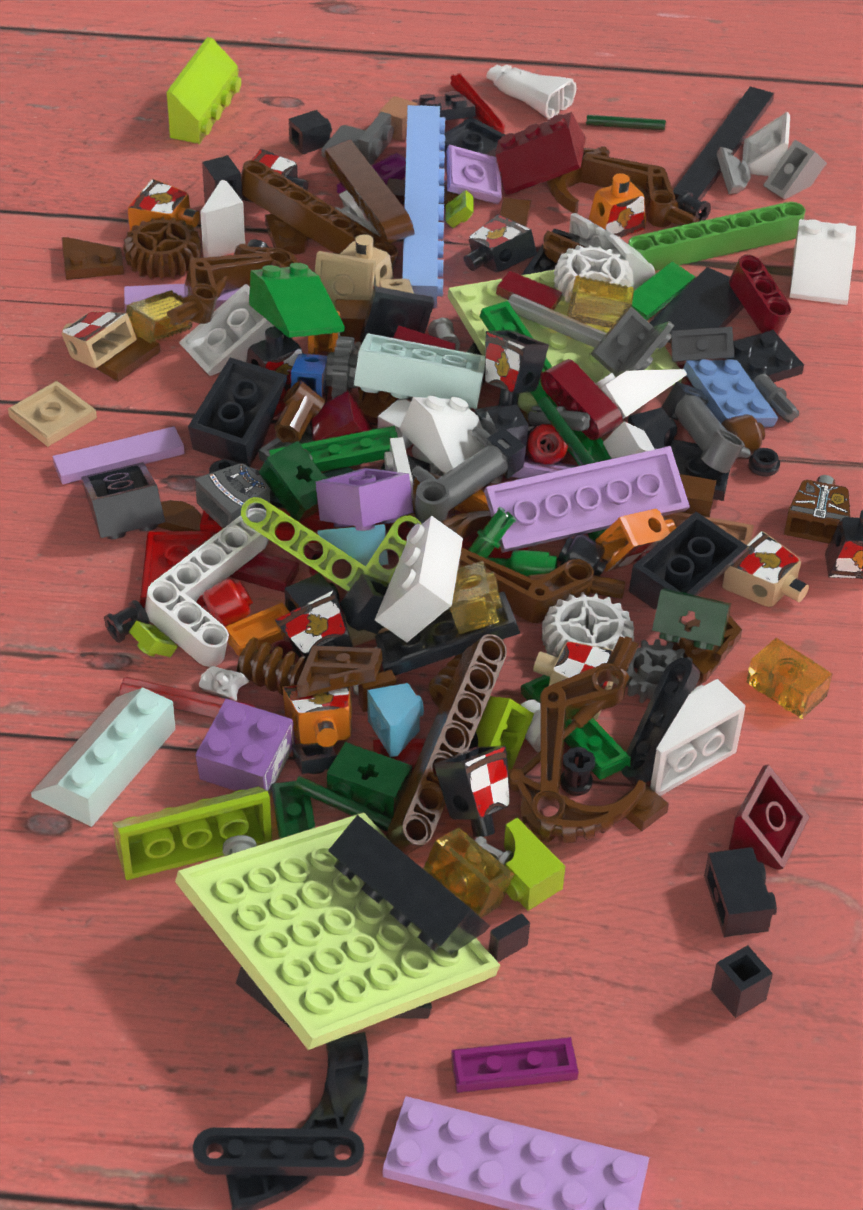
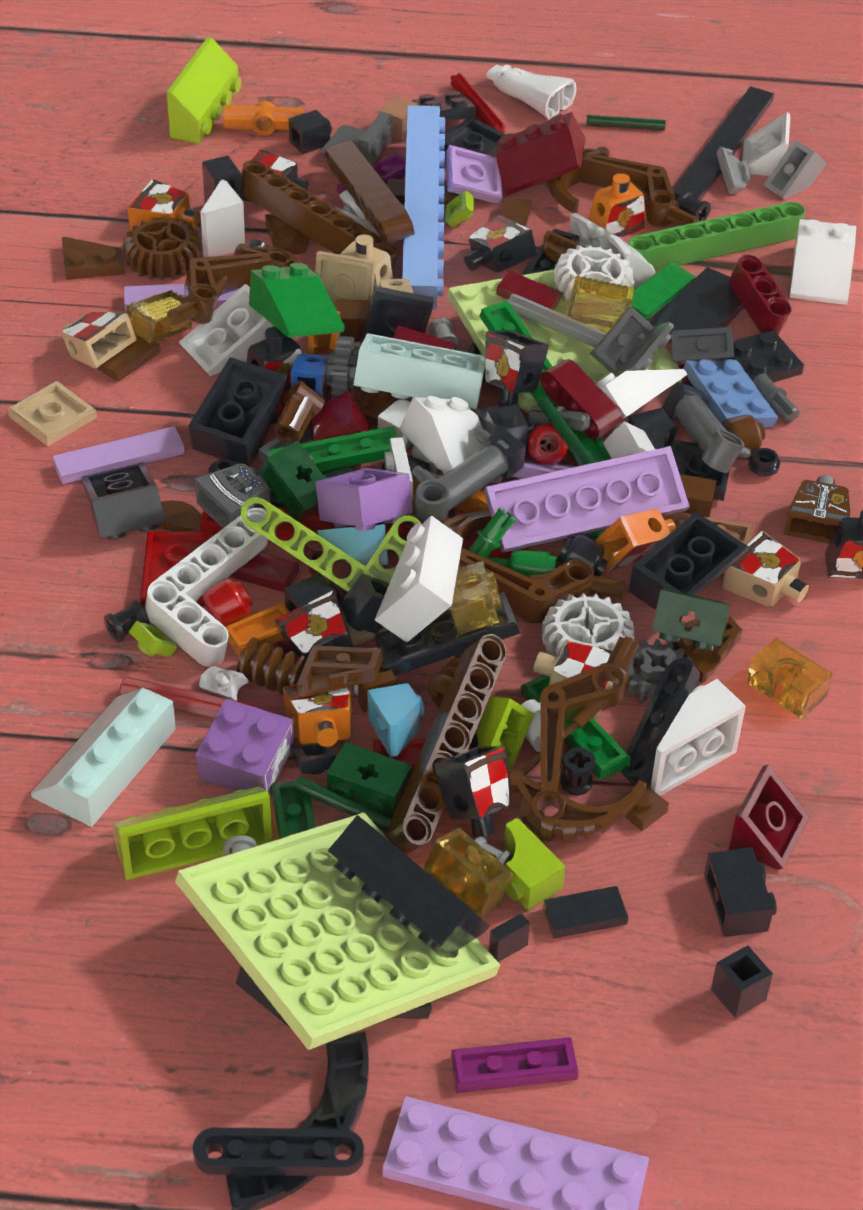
none -> orange piece [224,101,305,136]
none -> black tile [543,886,628,938]

